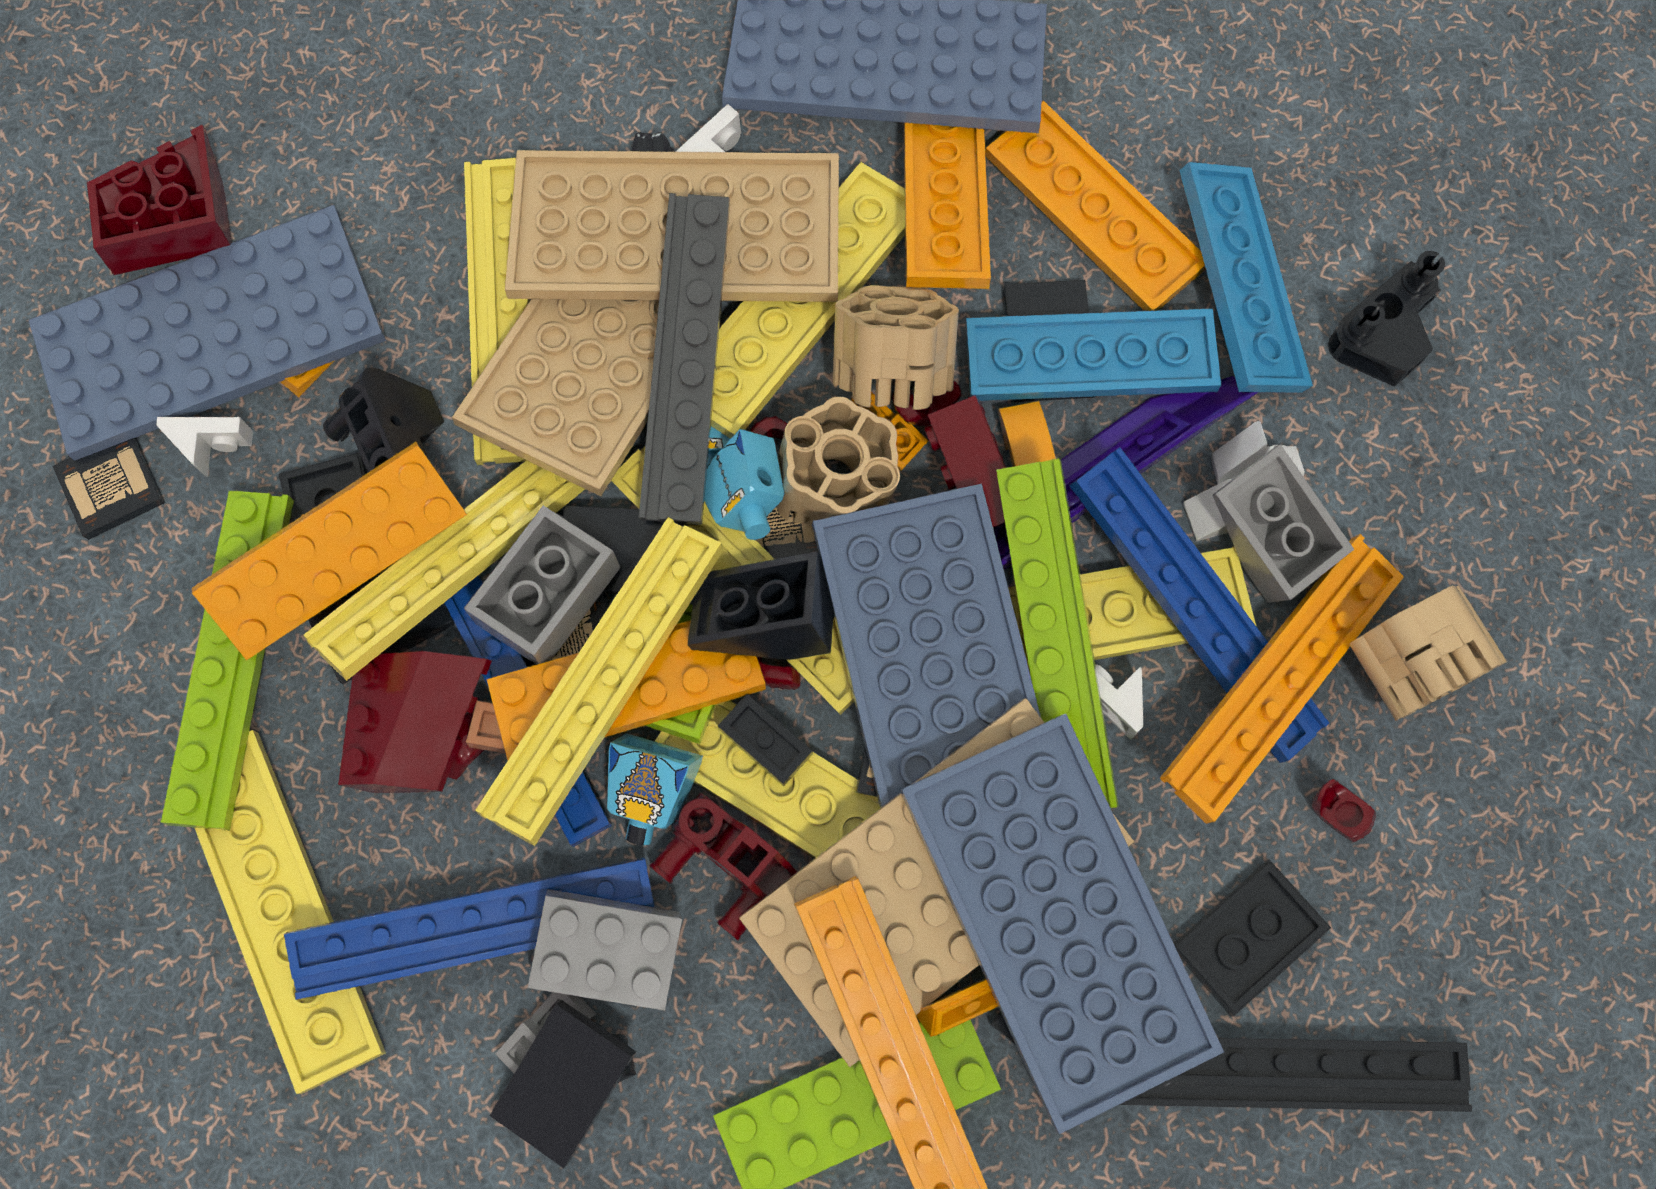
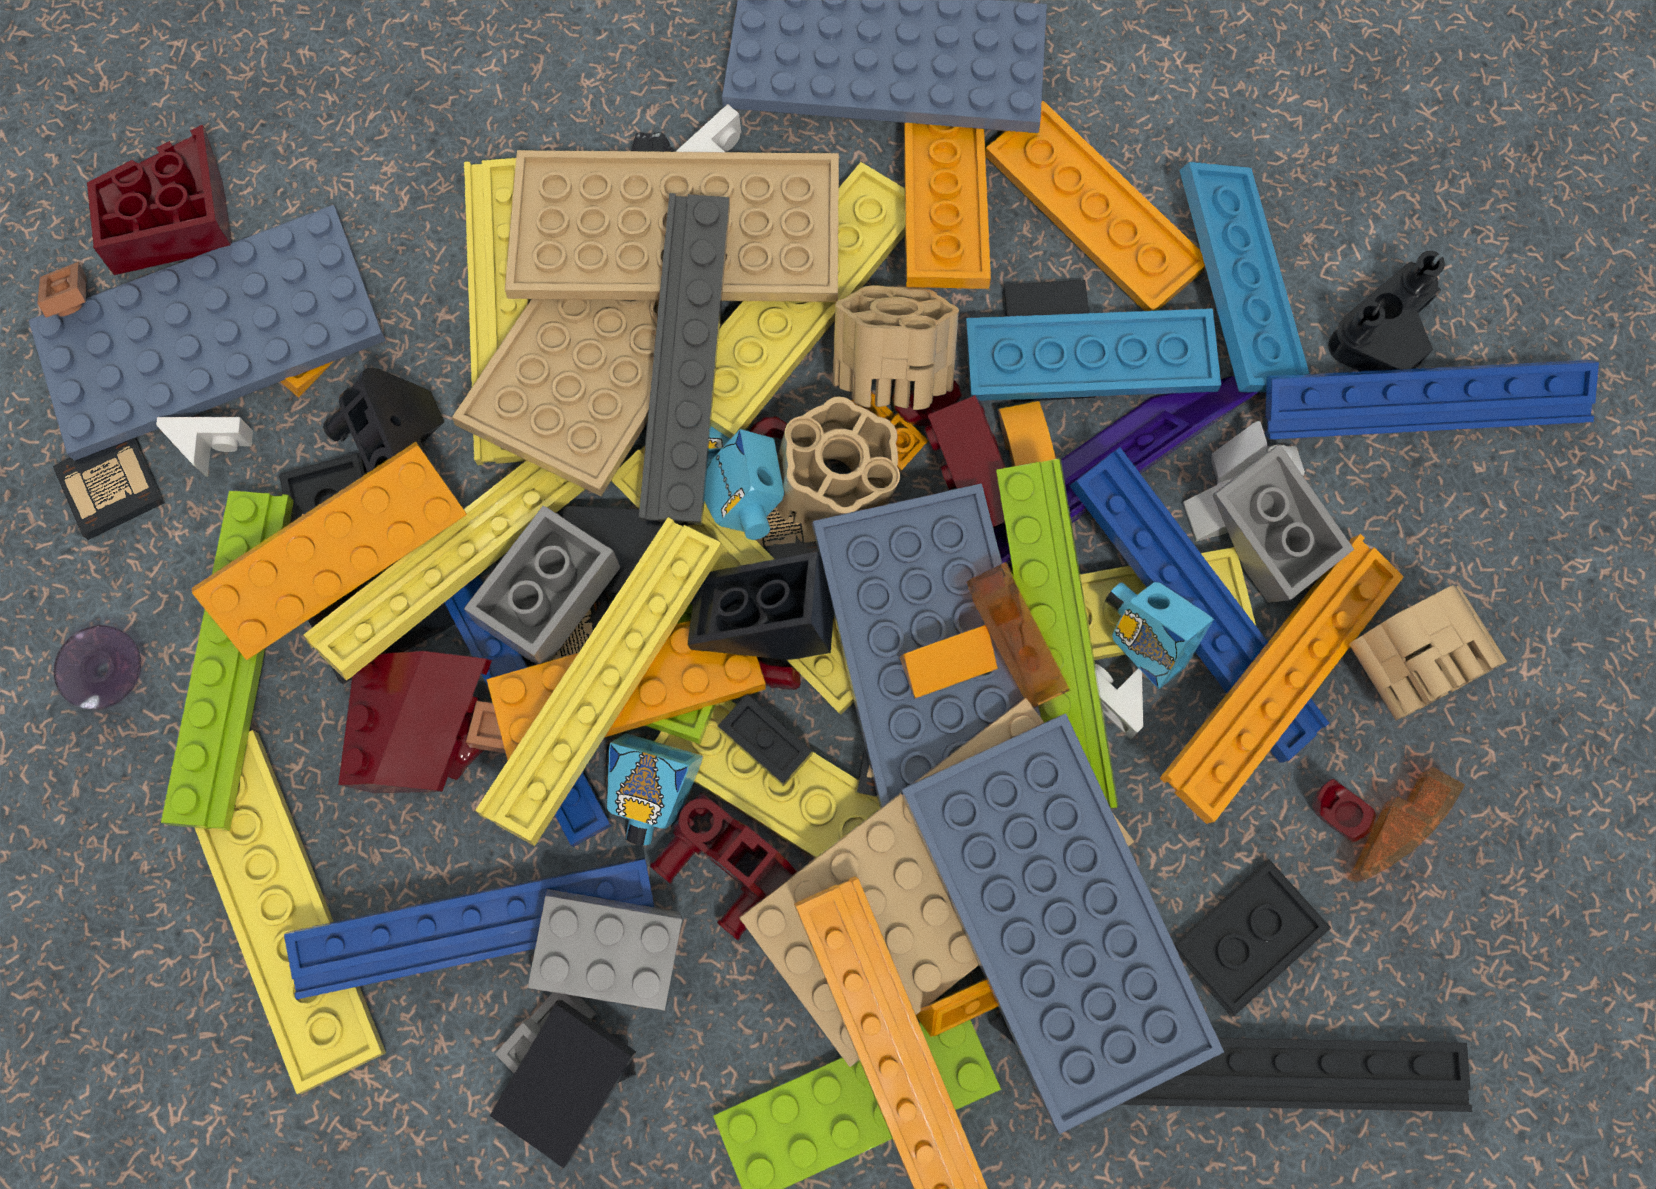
none -> nougat plate [37,262,86,318]
none -> clear purple dish [53,625,141,710]
none -> light orange slope [899,625,998,699]
none -> clear orange slope [966,562,1070,708]
none -> medium azure torso [1105,582,1214,689]
none -> blue plate [1265,360,1599,439]
none -> clear orange slope [1348,767,1466,883]

